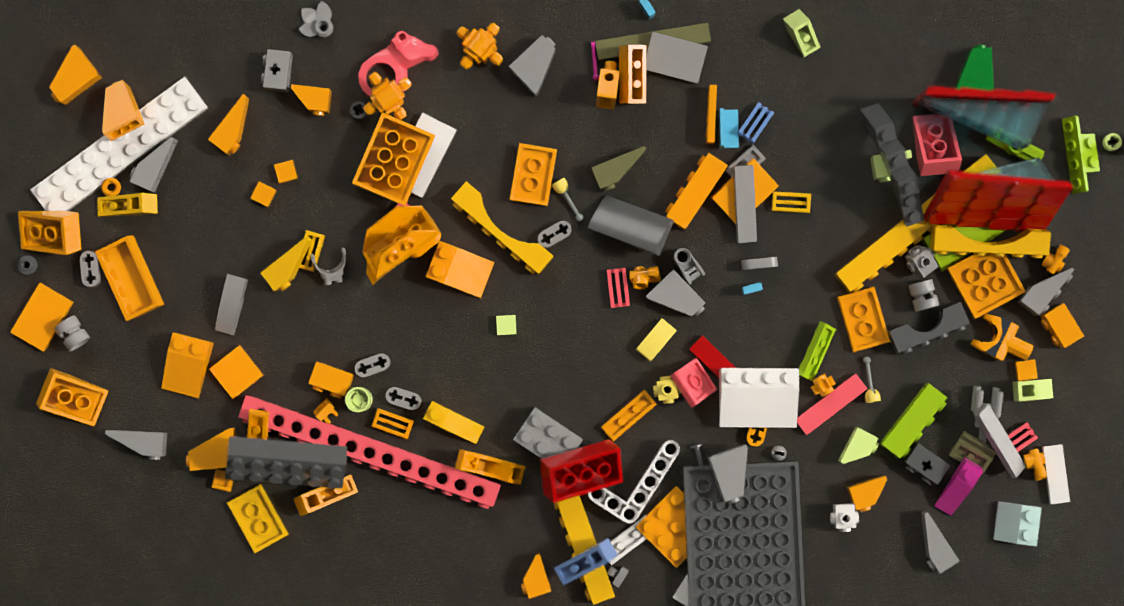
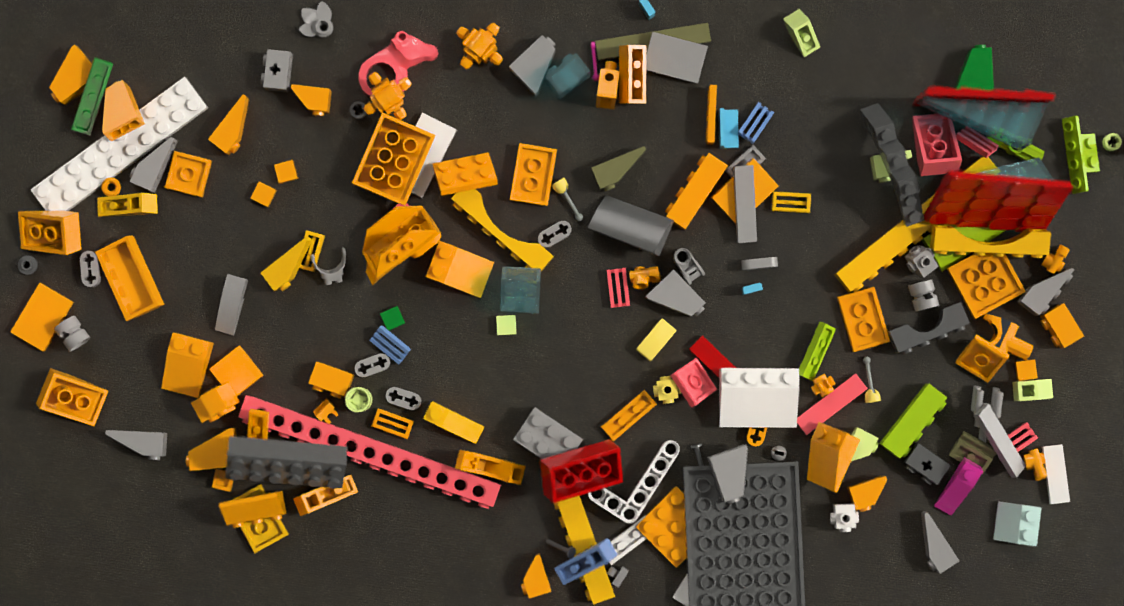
none -> green tile [71,57,113,135]
none -> light orange tile [164,151,212,198]
none -> light orange brick [191,382,240,423]
none -> light orange slope [219,491,287,528]
none -> medium blue tile [369,325,411,364]
none -> green tile [380,306,405,331]
none -> light orange plate [433,152,498,196]
none -> clear light blue brick [500,267,541,313]
none -> clear light blue brick [545,53,590,100]
none -> dark grey pin [546,539,576,558]
none -> light orange slope [807,422,860,493]
none -> light orange tile [955,334,1009,383]
none -> coral tile [956,126,999,158]

